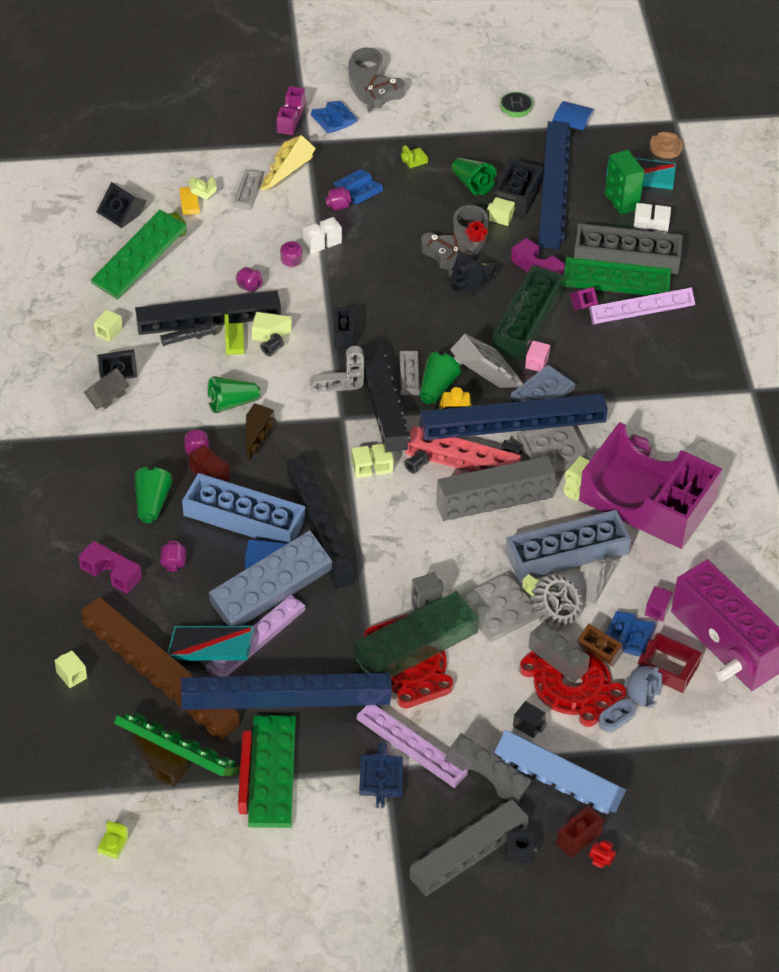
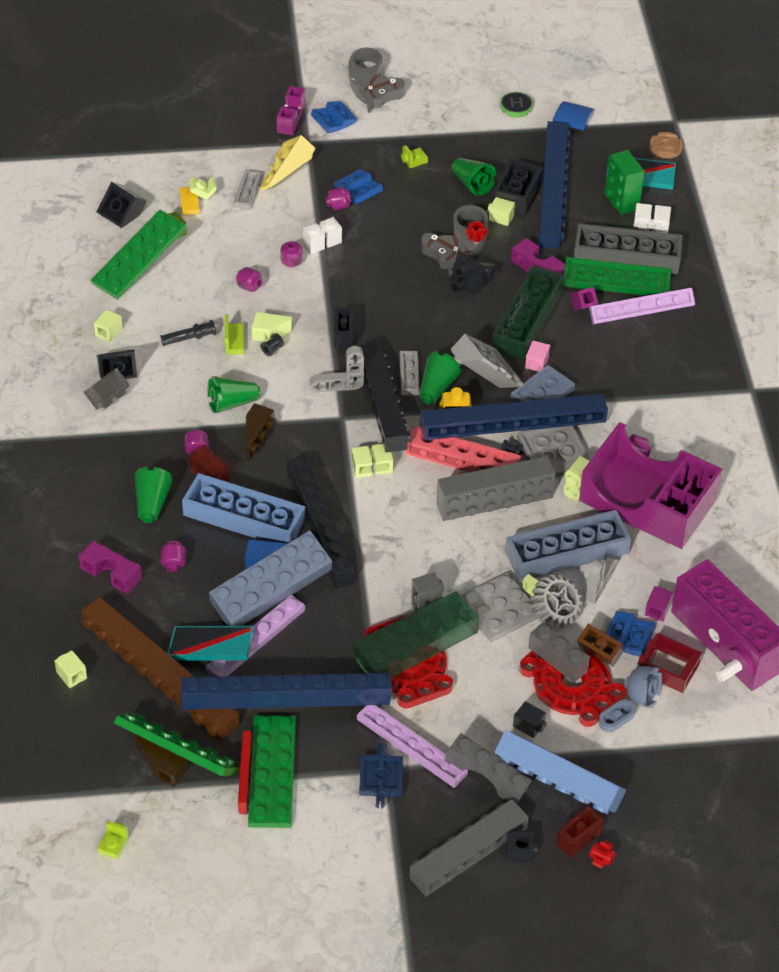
black brick [135,290,281,335] -> none
black bush [404,449,429,474] -> none

